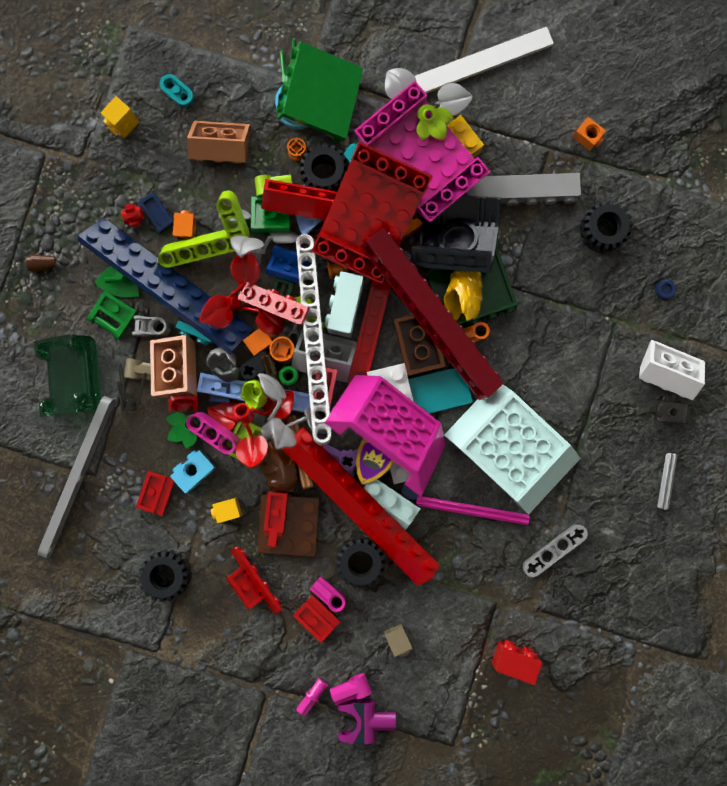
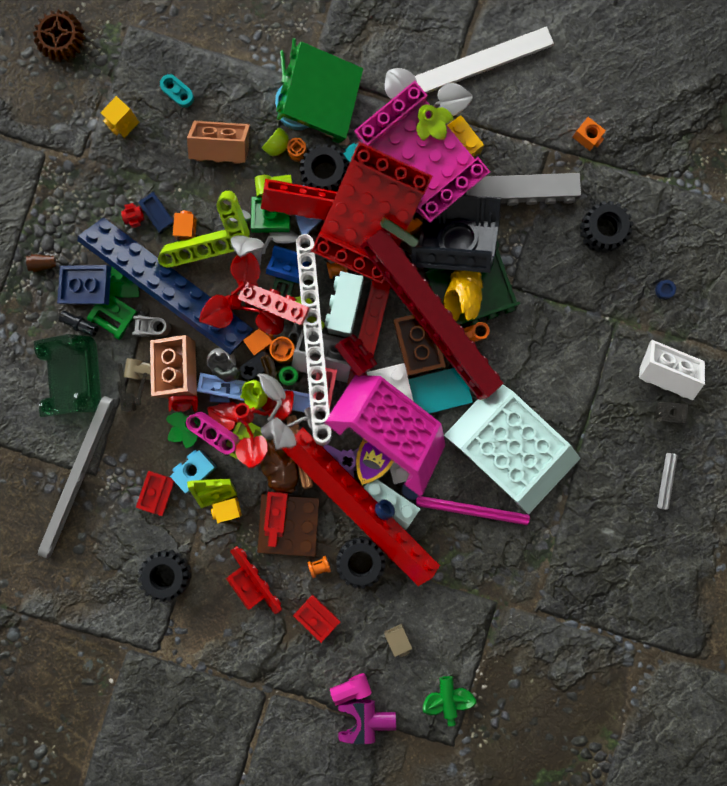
teal plate [176,320,214,346] -> none
dark pink axle [296,678,328,716] -> none
dark pink piece [310,576,347,612] -> none
red brick [491,640,543,685] -> none
light grey beam [522,524,588,577] -> none
none -> reddish brown gear [33,9,86,63]
none -> dark blue plate [57,265,112,305]
none -> black pin [59,311,99,337]
none -> lime wing [187,479,237,508]
none -> lime hair [262,128,289,156]
none -> orange bush [307,556,331,578]
none -> dark red plate [335,334,378,377]
none -> dark blue tile [375,499,395,520]
none -> dark green tile [380,217,419,247]
none -> green plant [423,676,477,726]

